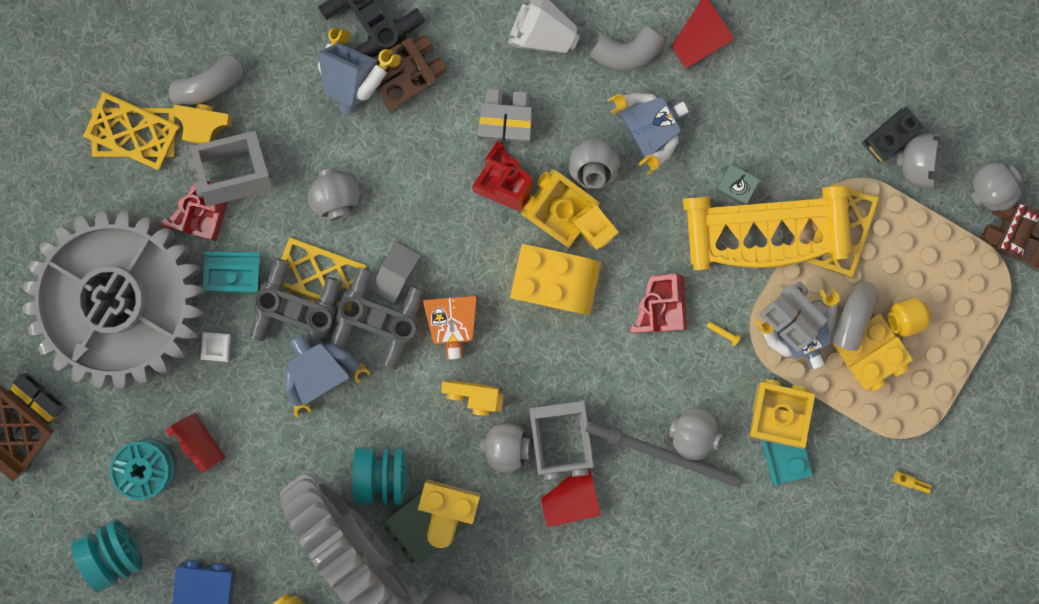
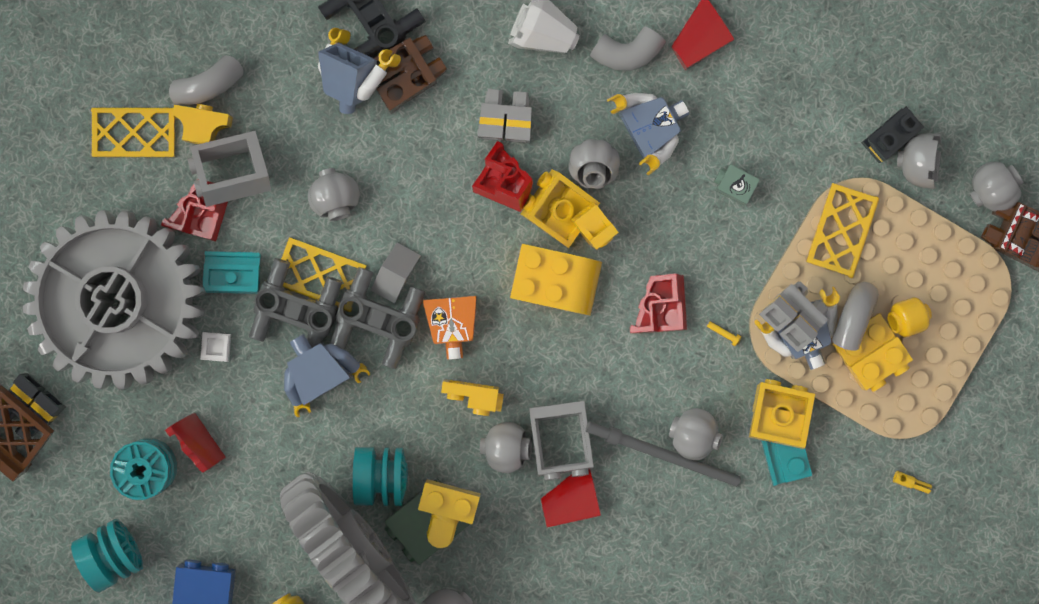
yellow window [83,92,180,171] -> none
yellow piece [682,185,851,270] -> none

